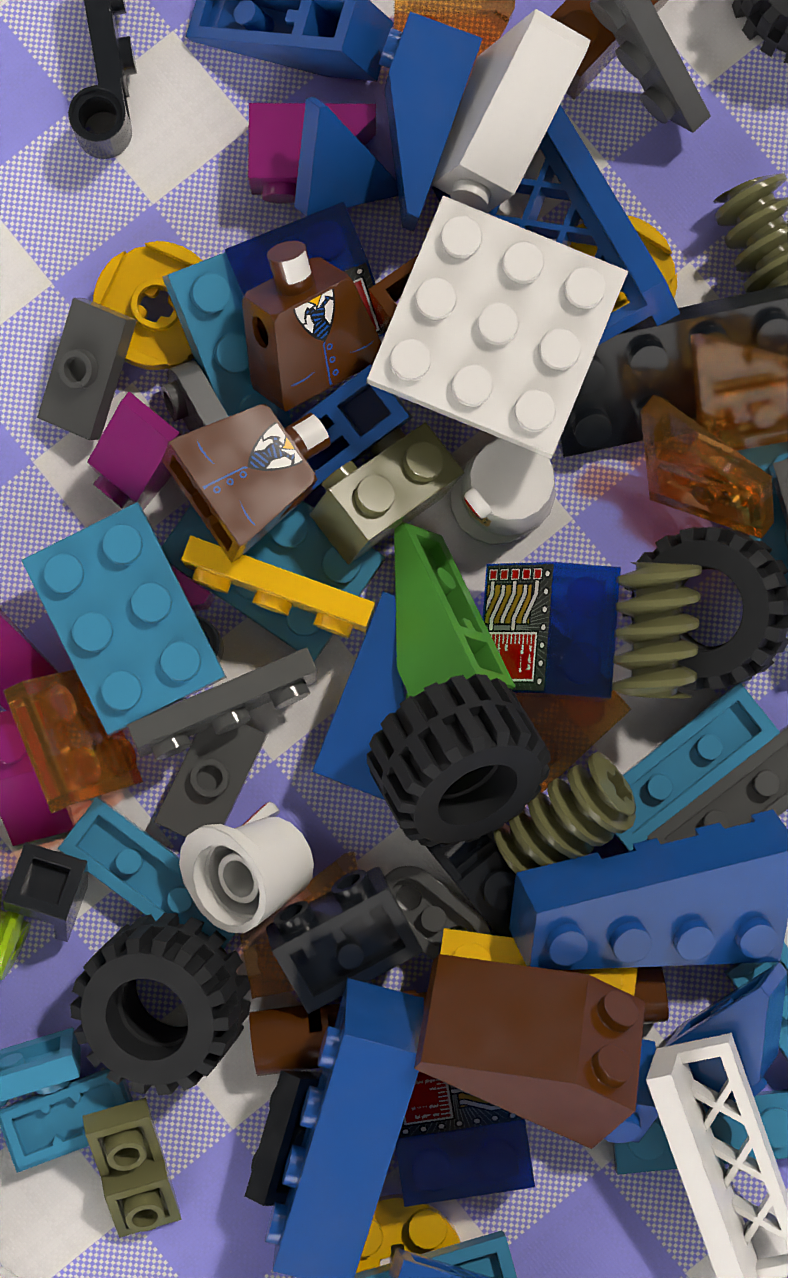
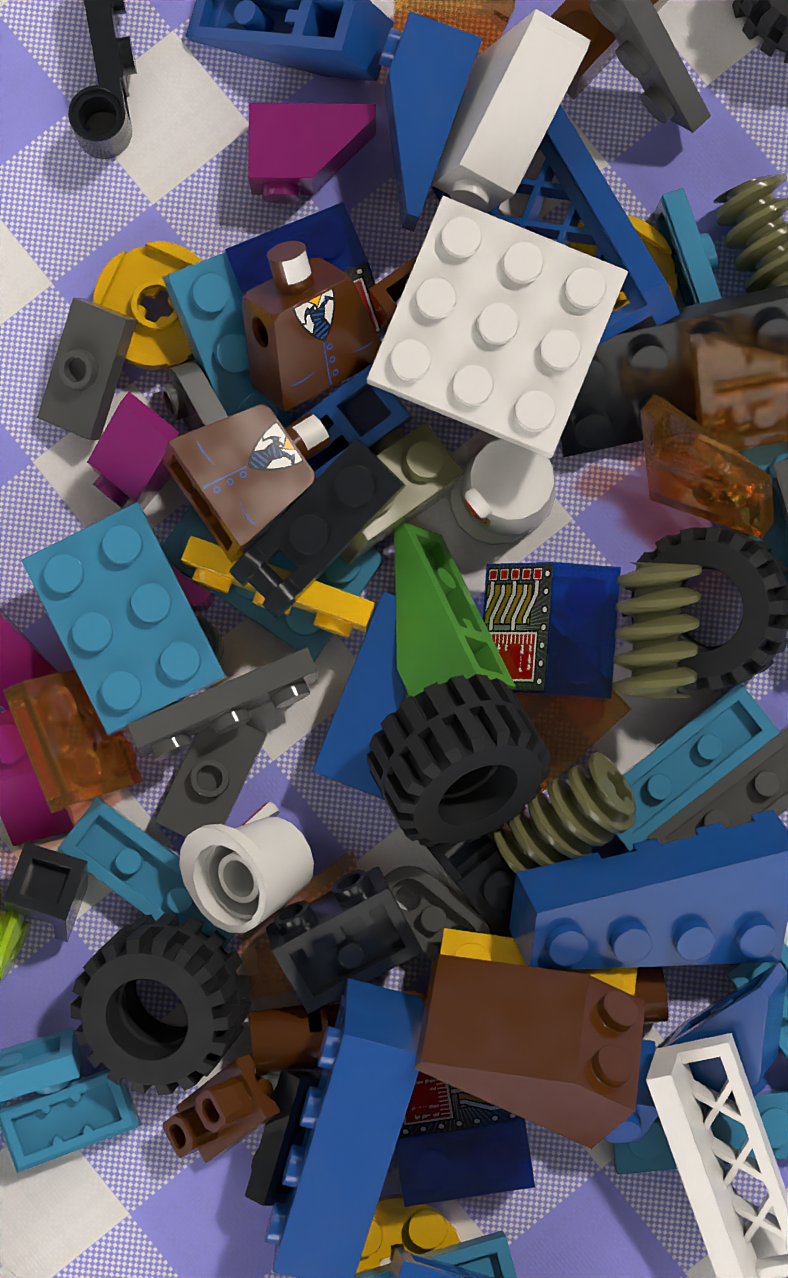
olive slope [82,1098,182,1238] -> none
blue tile [294,97,398,217] -> none
none -> reddish brown hips [162,1054,280,1164]
none -> black plate [229,439,406,619]
none -> dark azure plate [654,188,722,306]

